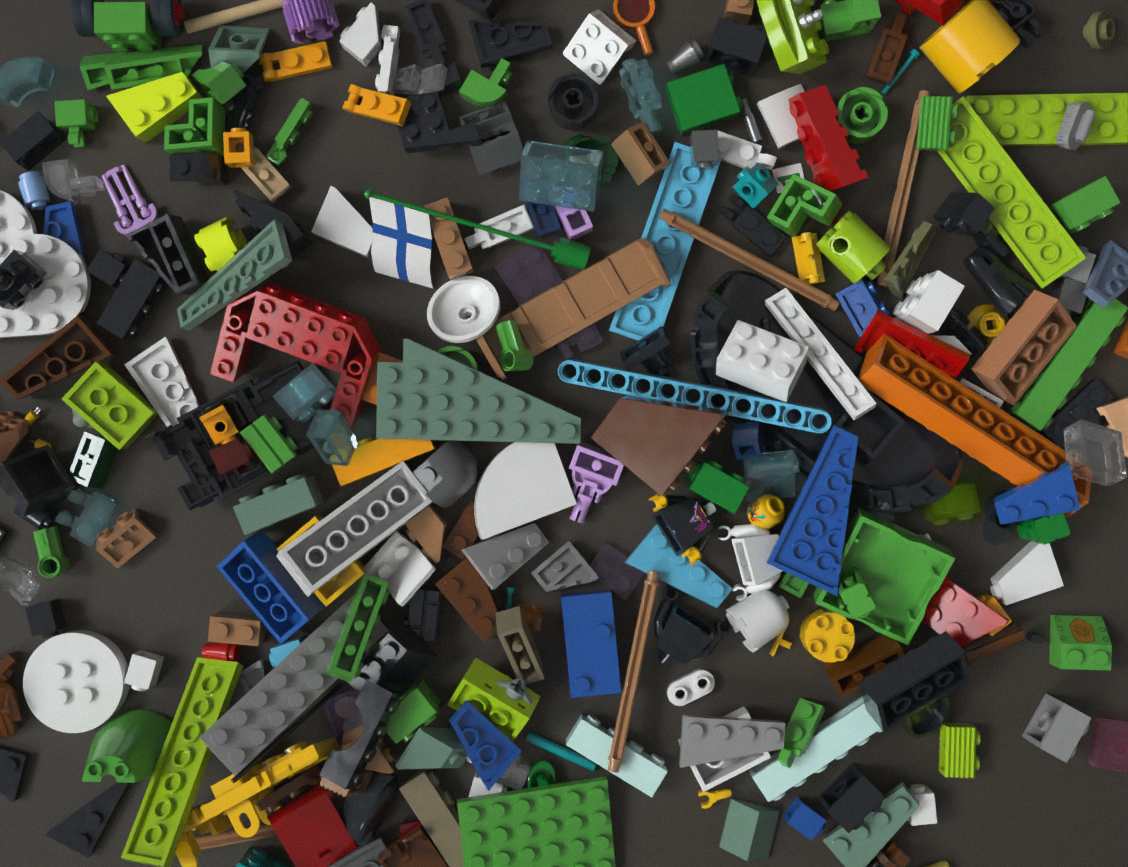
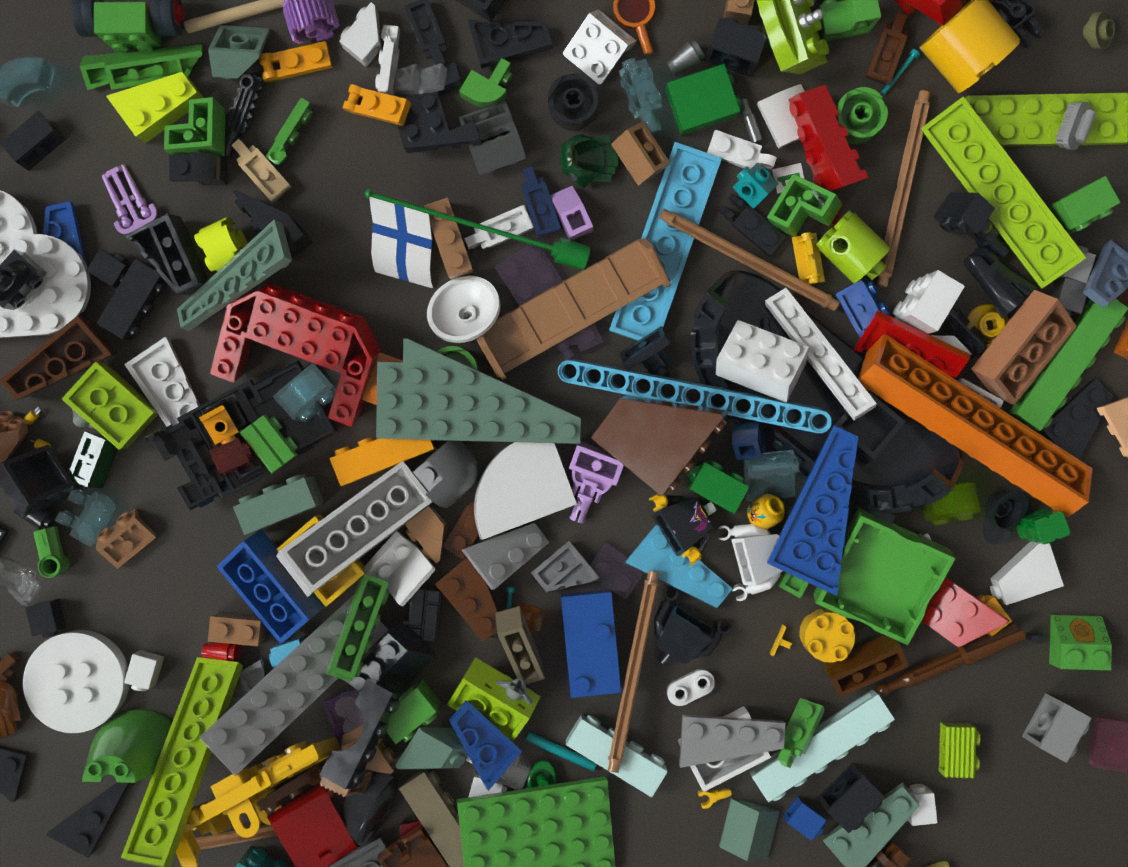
light blue brick [18,171,51,211] -> none
clear brick [42,159,105,204] -> none
bright green brick [54,99,98,148] -> none
bright green arch [192,61,246,104] -> none
light orange brick [223,128,256,168] -> none
black axle [231,684,342,783] -> none
clear light blue brick [306,409,359,466] -> none
white slope [311,186,373,259] -> none
bright green piece [496,320,534,371] -> none
clear light blue brick [519,141,603,211] -> none
dark grey brick [690,130,719,170] -> none
white cylinder [726,590,789,653] -> none
bright green brick [838,567,876,618] -> none
black brick [859,631,969,738] -> none
olive wing [884,221,936,299] -> none
bright green brick [917,96,957,151] -> none
blue wing [994,461,1080,525] -> none
clear piece [1063,419,1127,487] -> none

